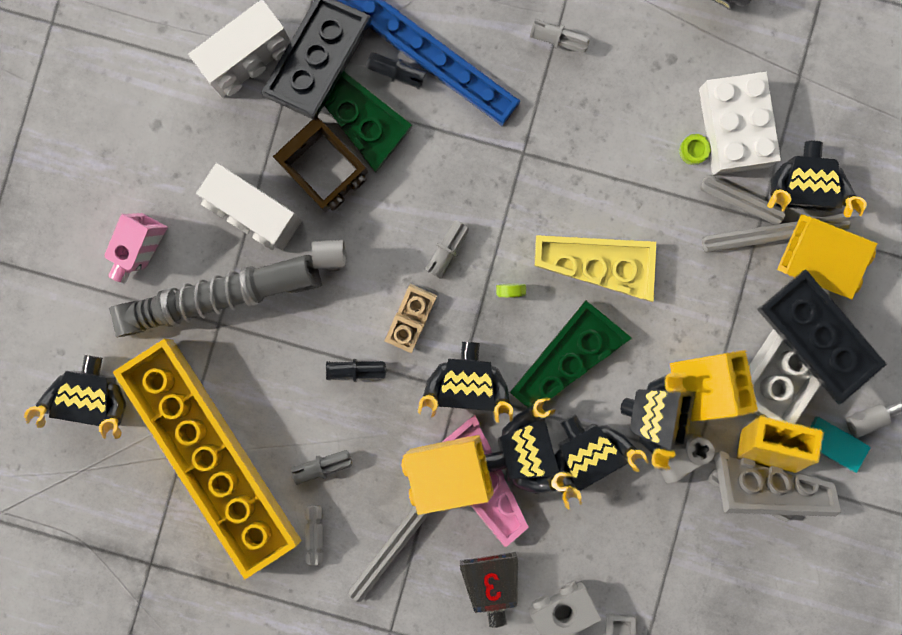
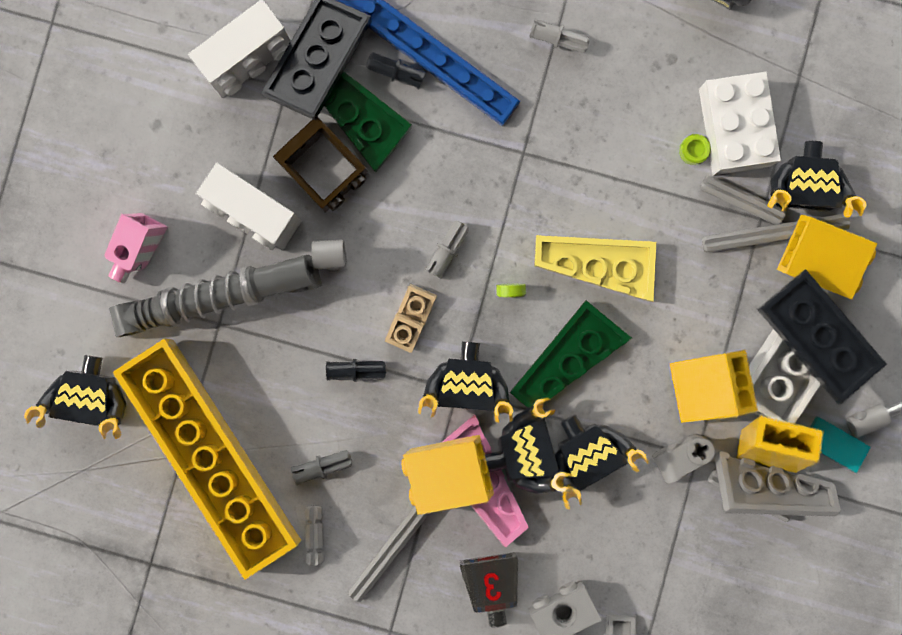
black torso [620,373,695,470] -> none

